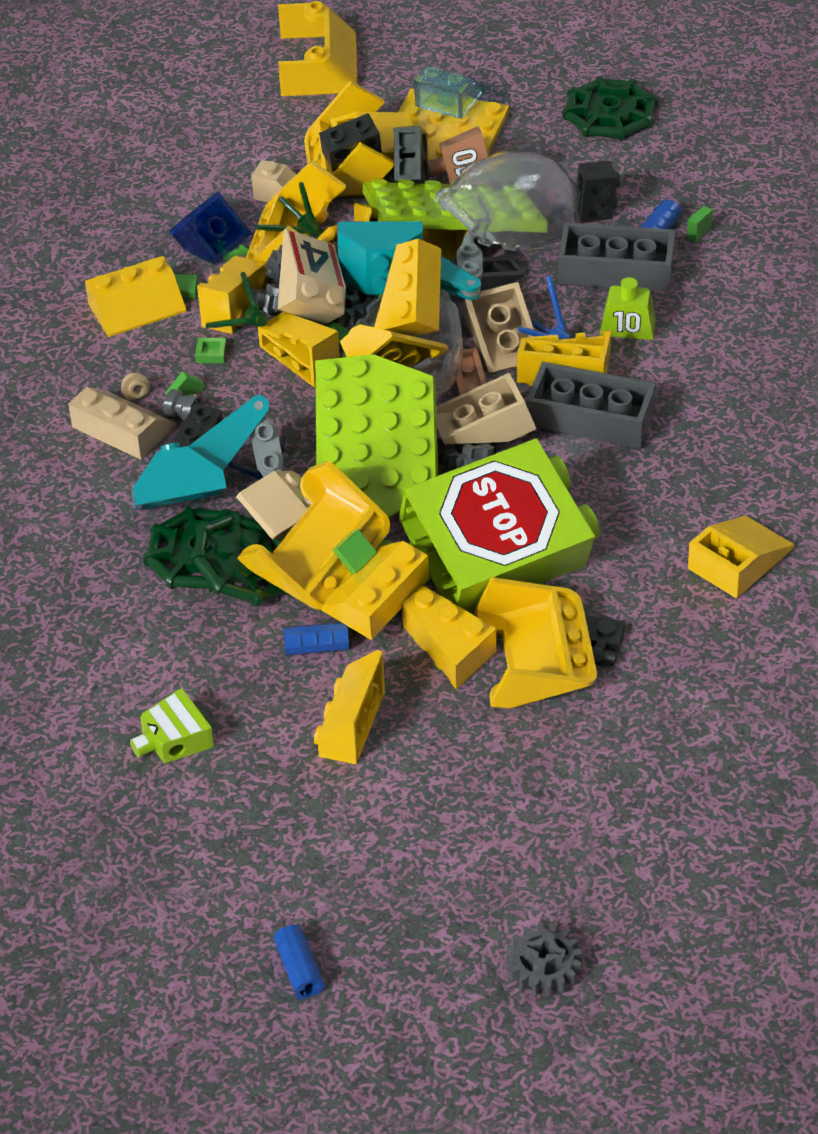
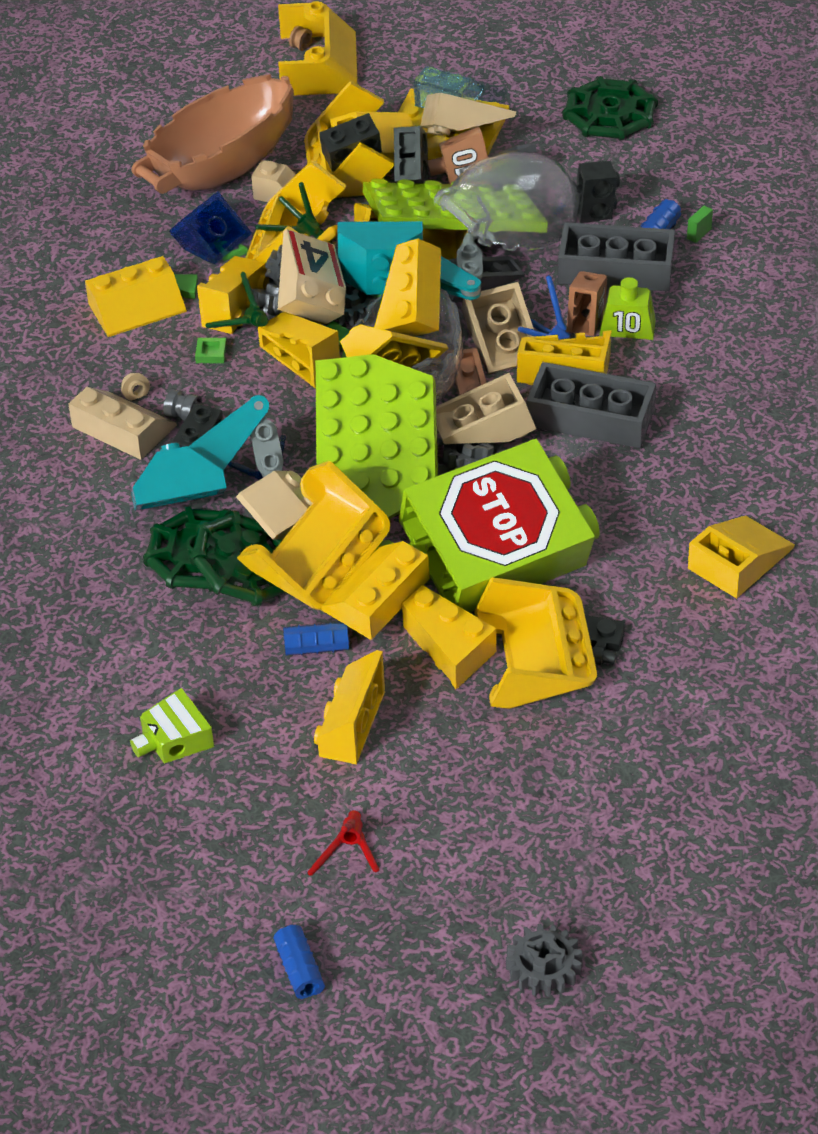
bright green tile [165,371,206,396] -> none
bright green tile [332,529,377,574] -> none
none -> nougat windscreen [131,74,294,194]
none -> medium nougat bush [289,26,312,51]
none -> red plant [307,810,379,876]
none -> tan slope [420,93,516,136]
none -> nougat torso [567,271,607,336]

